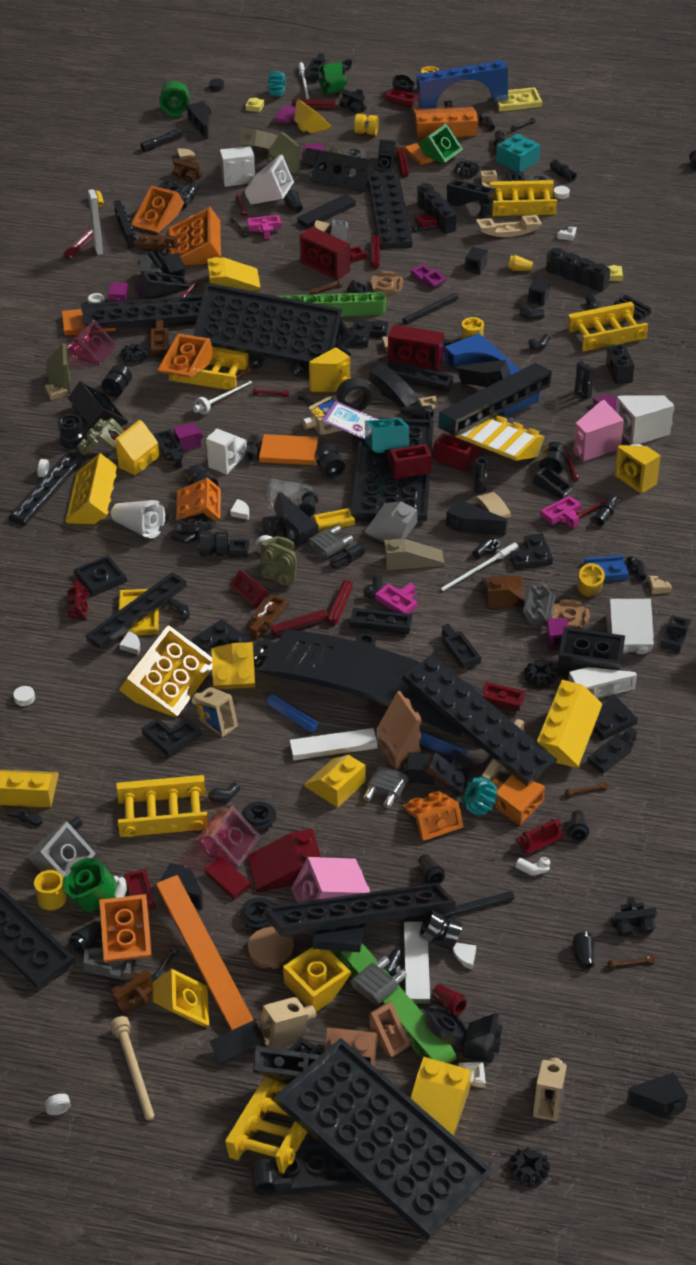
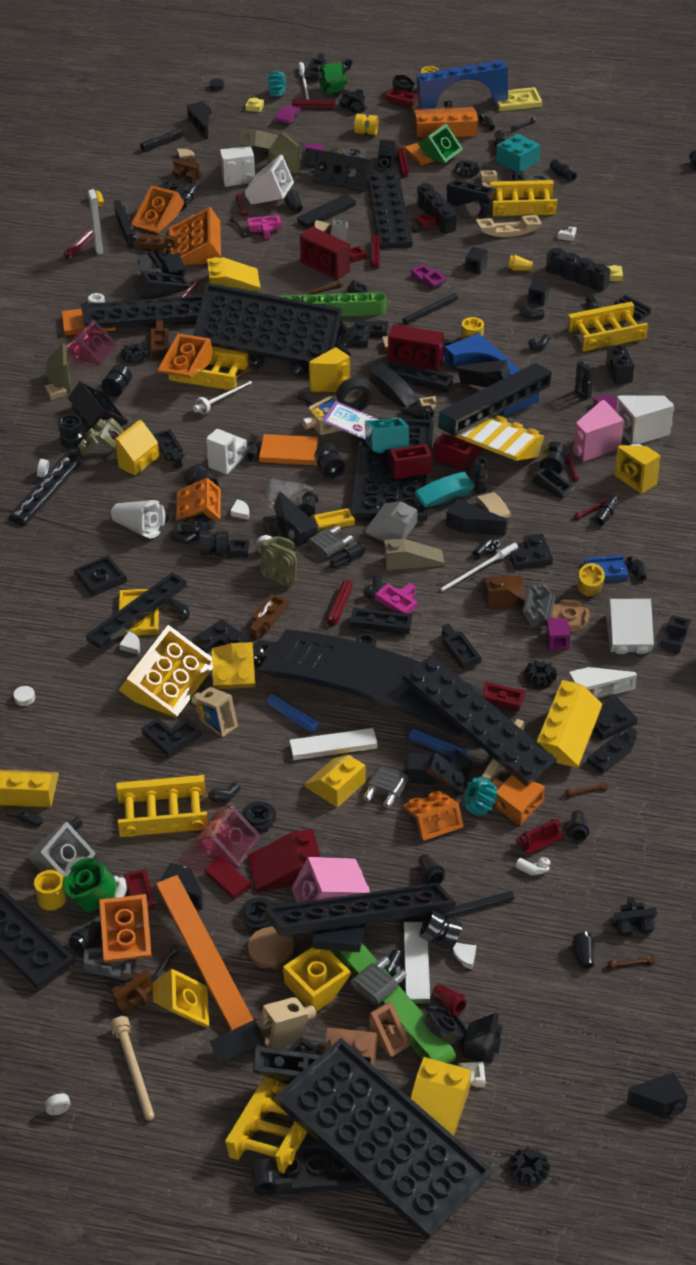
yellow slope [65,453,117,524] -> none
dark red hinge [67,580,89,620] -> none
magenta brick [108,283,129,302] -> none
green brick [159,81,190,117] -> none
magenta brick [173,422,203,452] -> none
dark red plate [229,569,268,608] -> none
dark red hinge [252,388,289,397] -> none
dark red axle [271,609,328,637] -> none
yellow slope [295,99,331,134] -> none
medium nougat tile [370,271,403,295] -> none
nougat slope [377,691,422,771] -> none
tan torso [533,1058,567,1122] -> none
dark pink hinge [540,496,581,529] -> none
white tile [553,186,570,199] -> none
black slope [557,627,625,674] -> none
tan tile [648,576,672,594] -> none
none -> teal slope [414,472,475,507]

